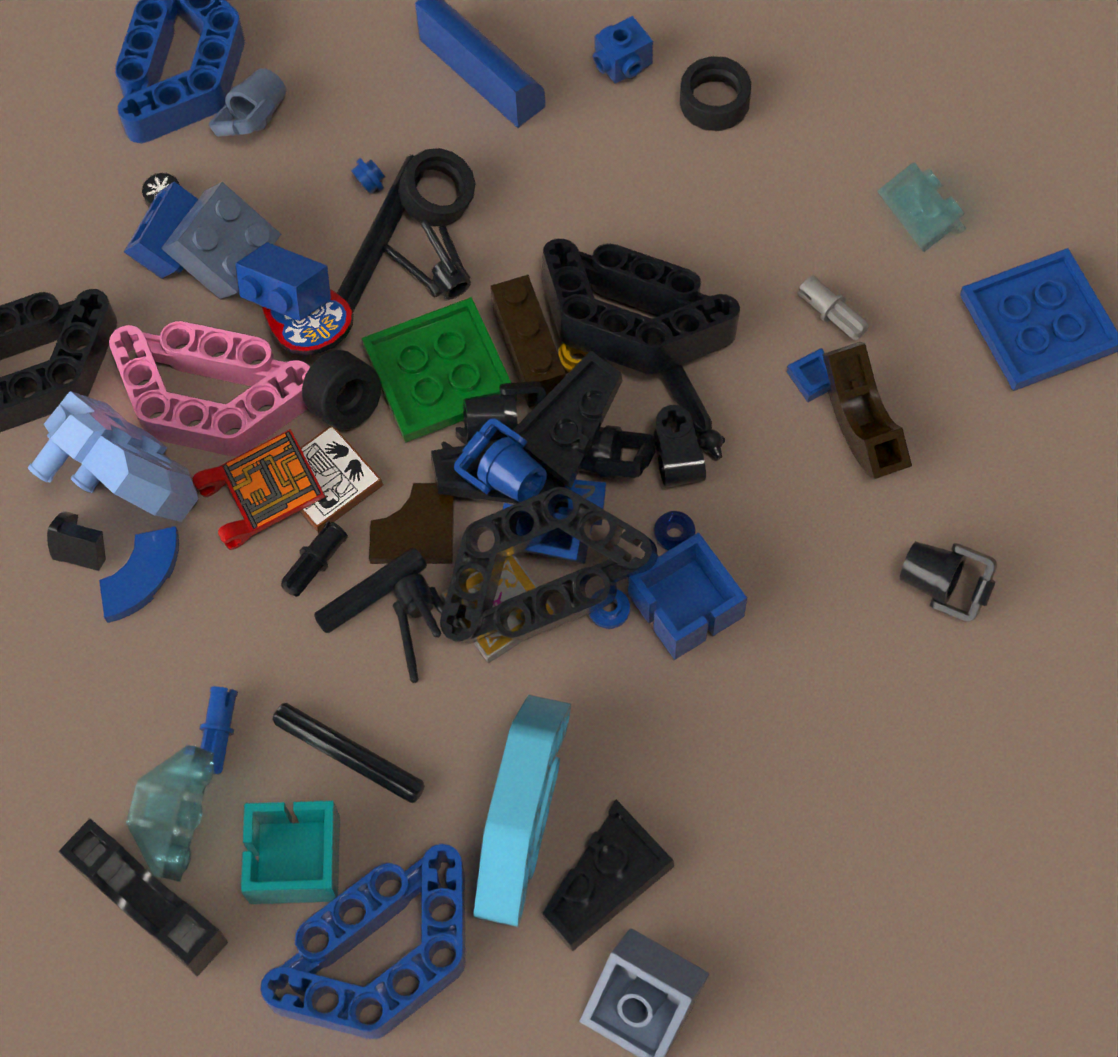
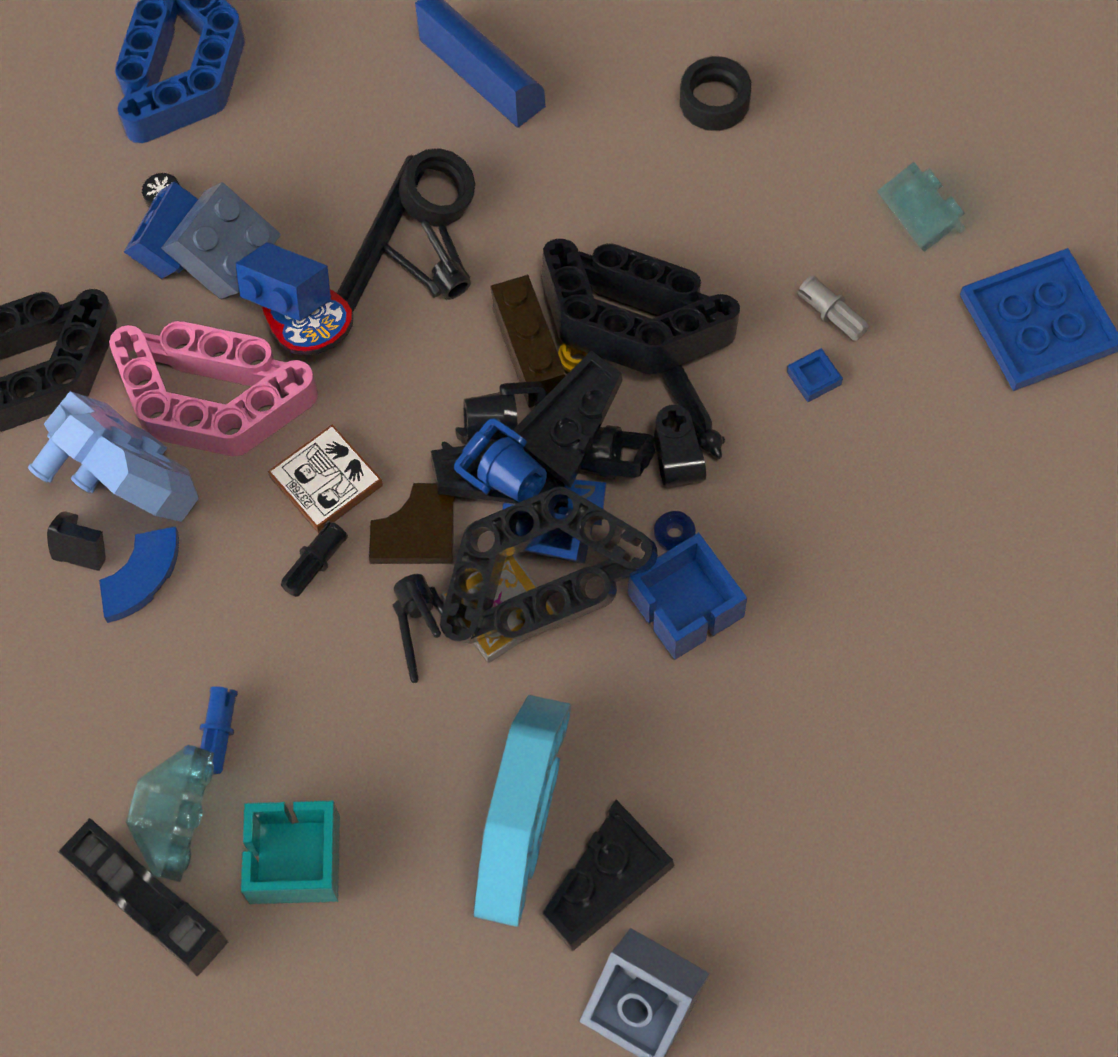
flag [192,429,326,550] -> none
sand blue piece [209,68,286,136] -> none
blue piece [260,844,466,1039] -> none
black axle [273,703,425,803] -> none
black tyre [302,350,382,429] -> none
black axle [314,548,427,633] -> none
blue plate [351,158,385,194] -> none
green plate [361,297,517,443] -> none
blue plate [589,588,630,629] -> none
blue brick [593,15,653,84] -> none
dark brown arch [823,342,912,479] -> none
black piece [900,541,997,622] -> none

